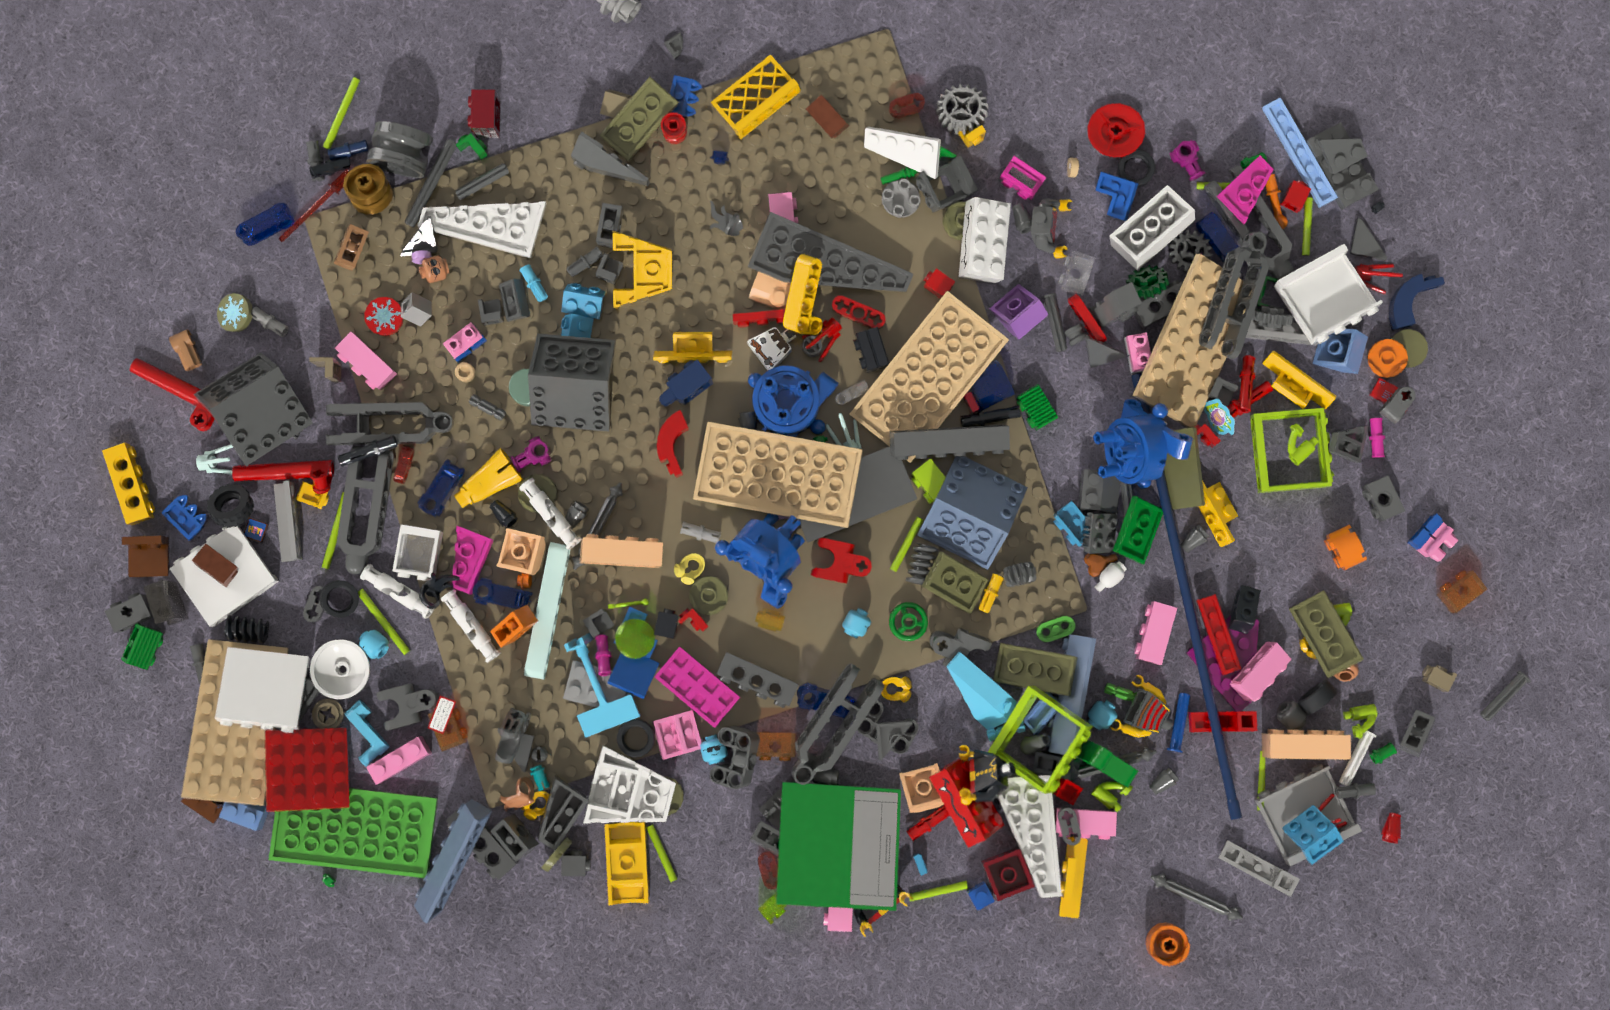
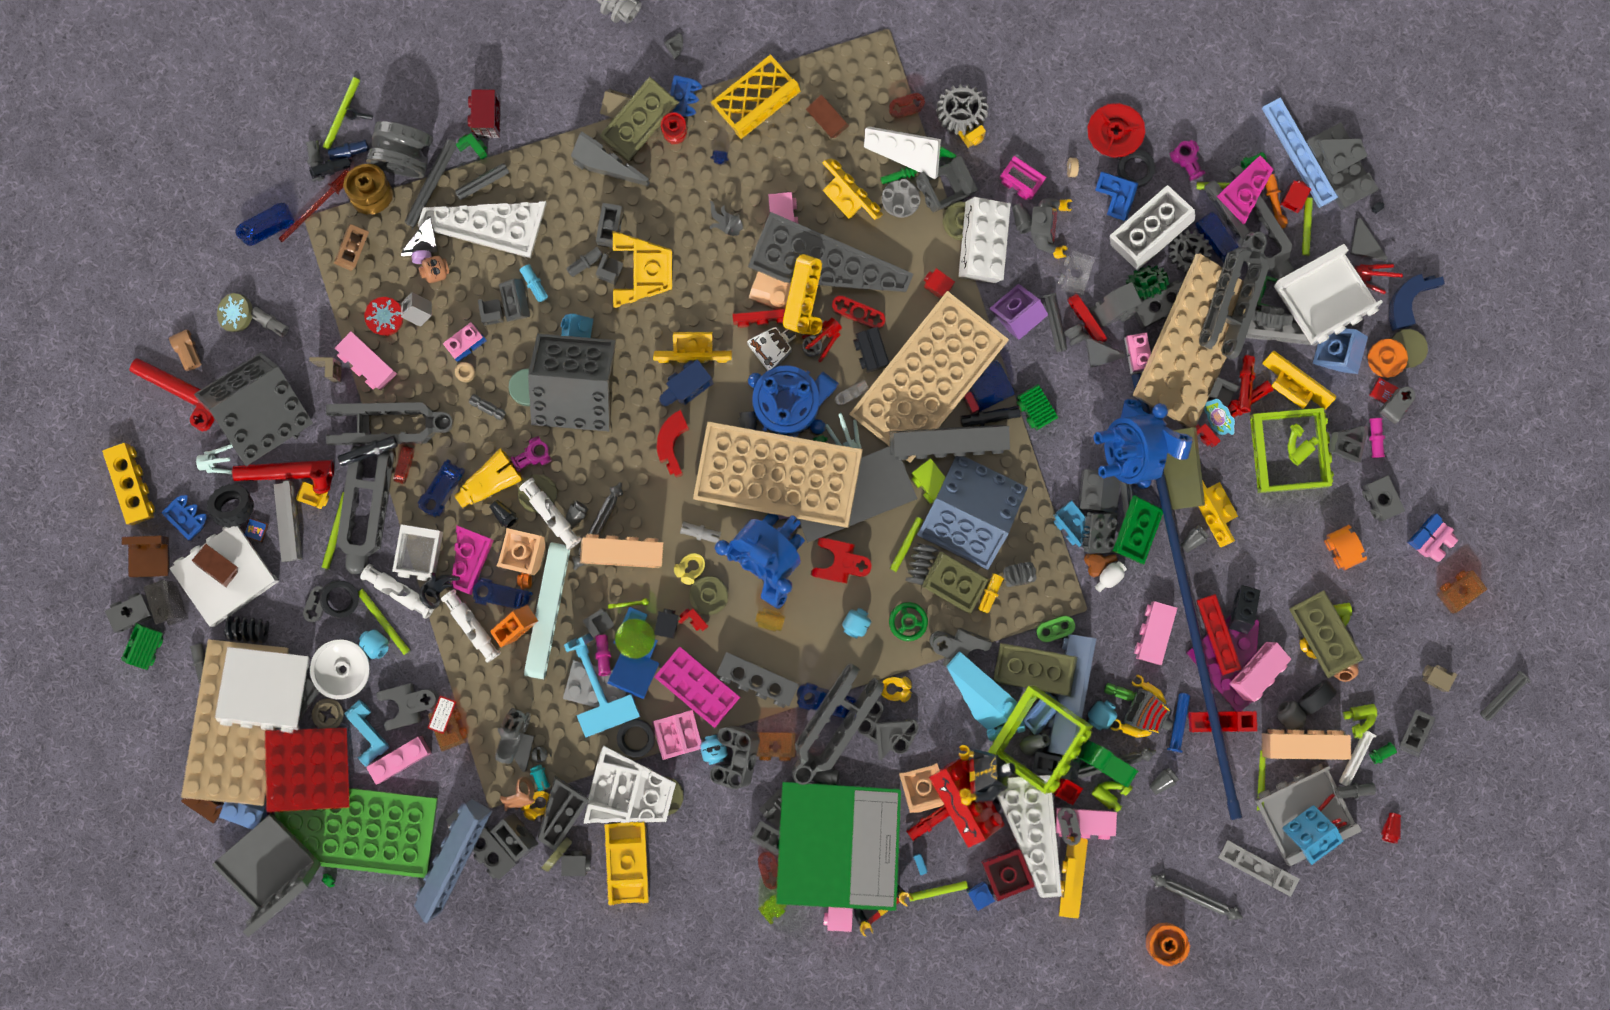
dark azure bracket [561,283,605,319] -> none
lime piece [646,824,678,882] -> none
none -> dark grey bracket [212,813,321,937]
none -> black hand [344,107,373,120]
none -> yellow bracket [823,158,883,220]

